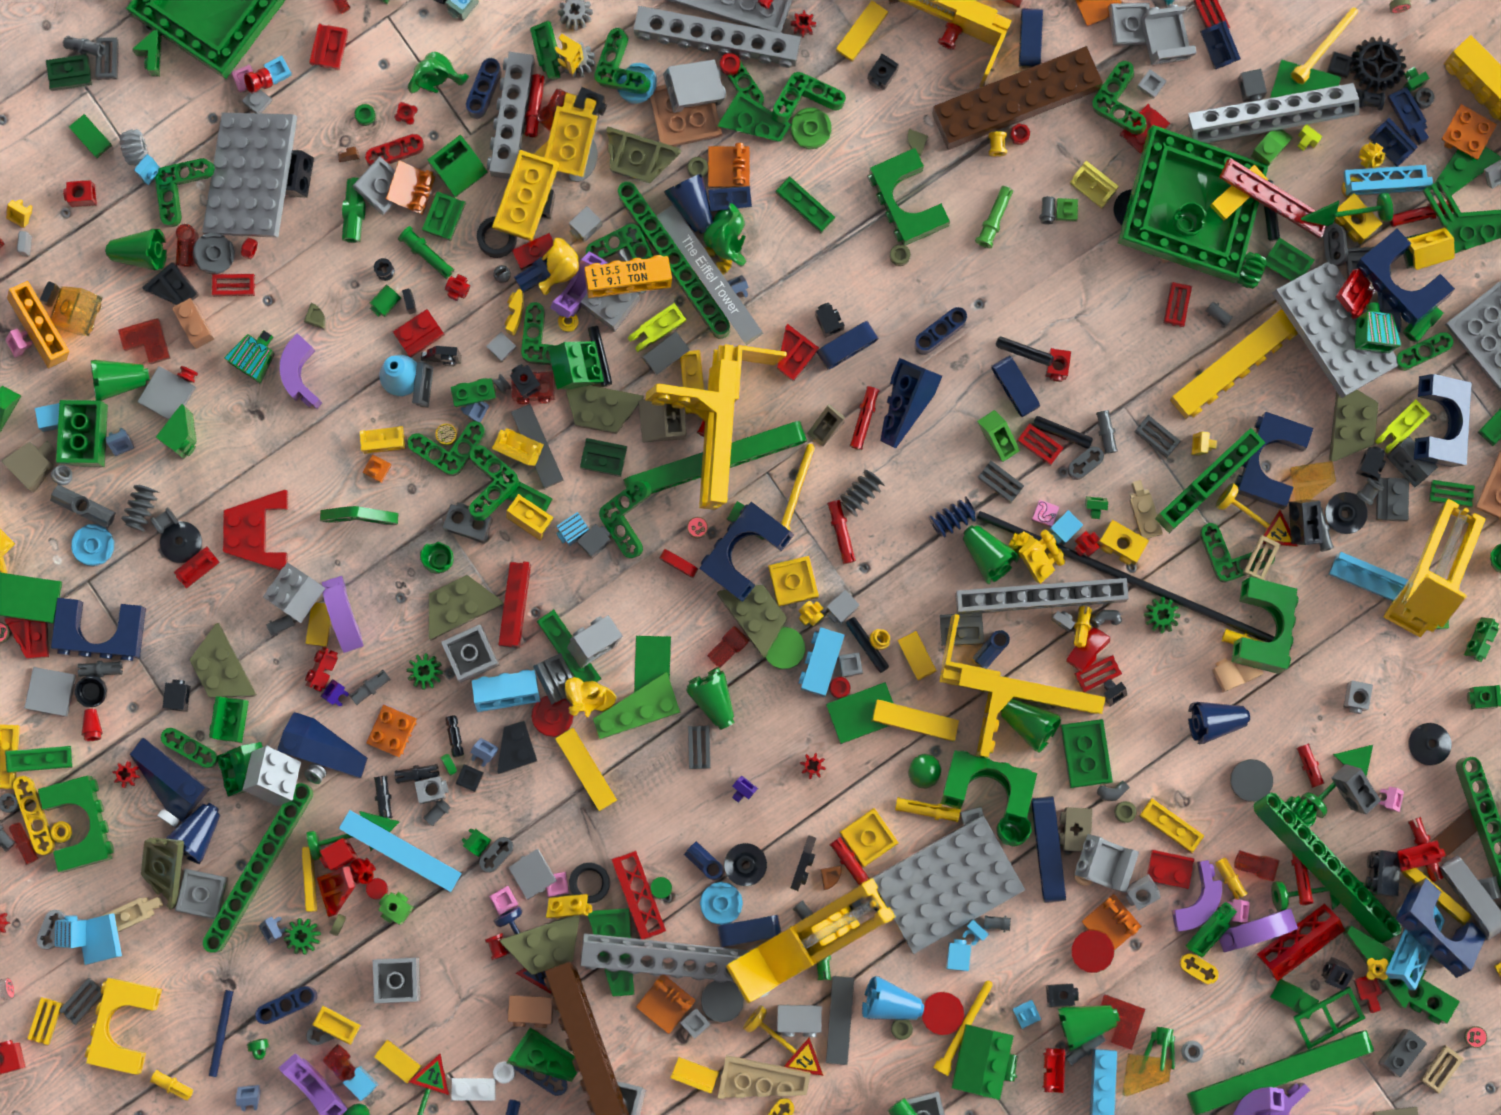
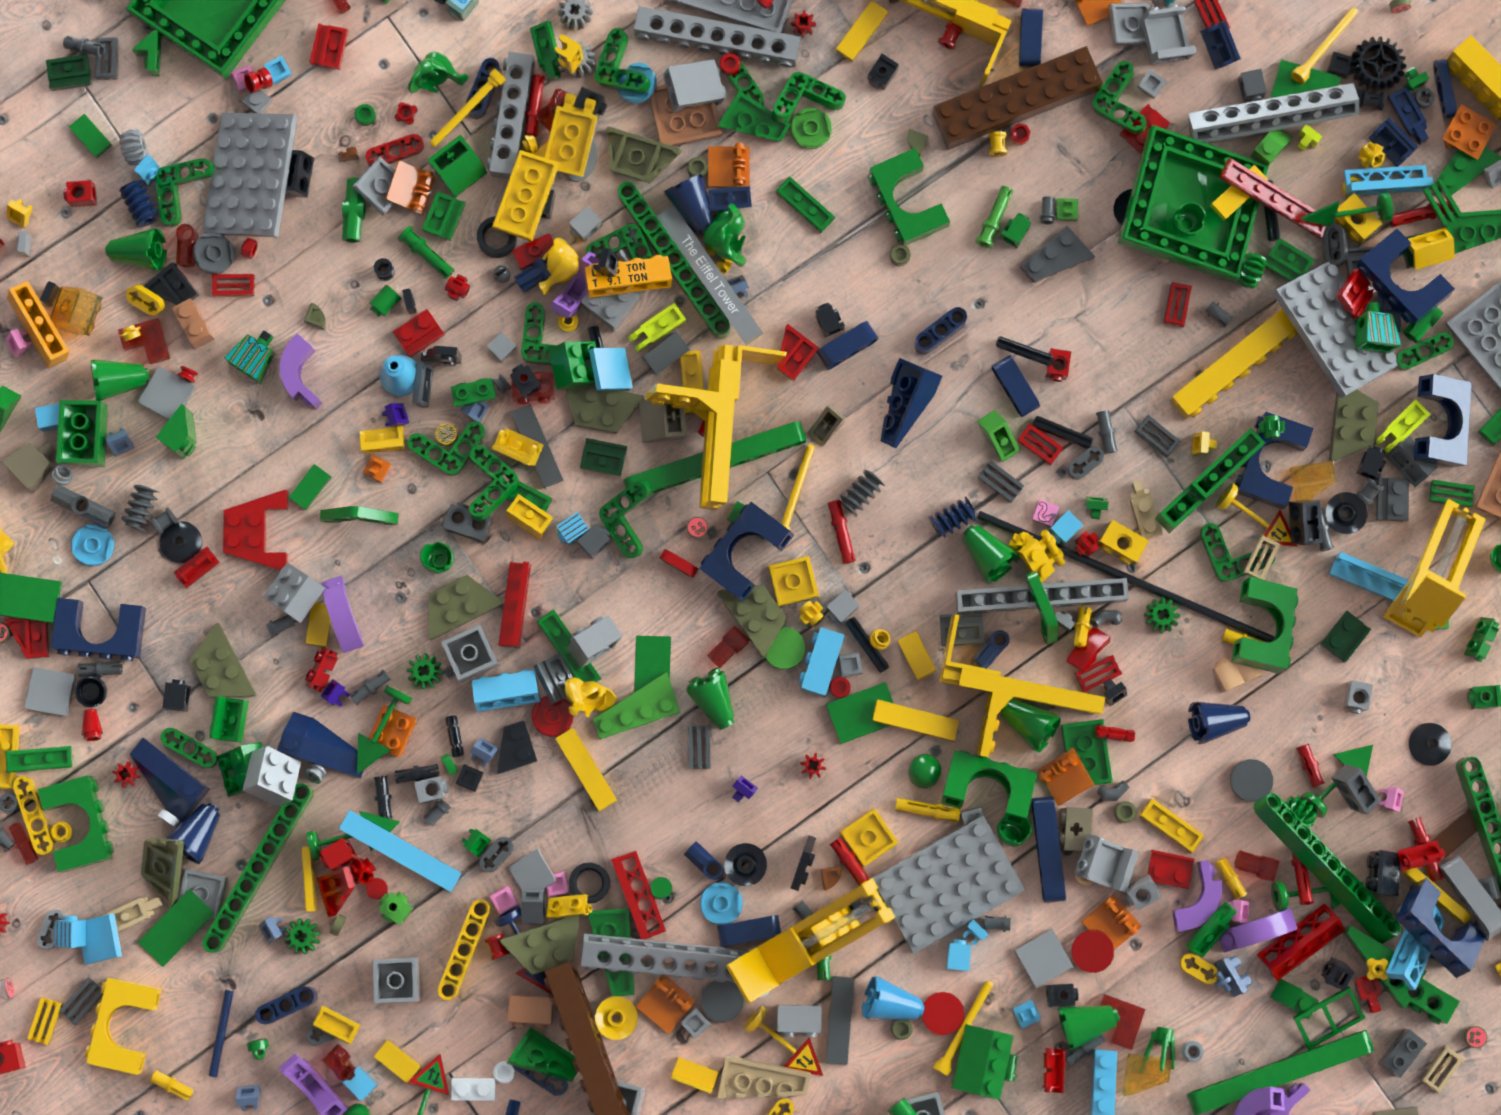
yellow slope [505,288,524,336] -> none
red pin [849,386,880,450] -> none
light yellow hinge [1070,161,1119,208] -> none
none -> dark blue piece [119,180,158,228]
none -> yellow plate [120,324,141,342]
none -> yellow beam [126,284,165,316]
none -> green sticker [138,889,215,967]
none -> green tile [289,464,332,511]
none -> green piece [357,685,413,774]
none -> dark purple tile [382,403,409,426]
none -> yellow piece [430,68,506,147]
none -> yellow beam [438,900,491,1000]
none -> yellow plate [521,135,538,154]
none -> dark grey brick [521,890,545,925]
none -> medium azure tile [589,348,633,391]
none -> black tile [593,248,619,277]
none -> yellow dish [595,996,638,1040]
none -> green brick [999,213,1031,249]
none -> light grey tile [1015,929,1073,988]
none -> dark grey wing [1020,226,1095,283]
none -> green beam [1025,571,1058,645]
none -> orange hinge [1038,748,1094,806]
none -> red axle [1094,725,1135,742]
none -> sand blue hips [1214,956,1253,997]
none -> green gear [1258,415,1285,439]
none -> dark green plate [1320,611,1371,663]
none -> dark blue beam [1433,59,1457,119]

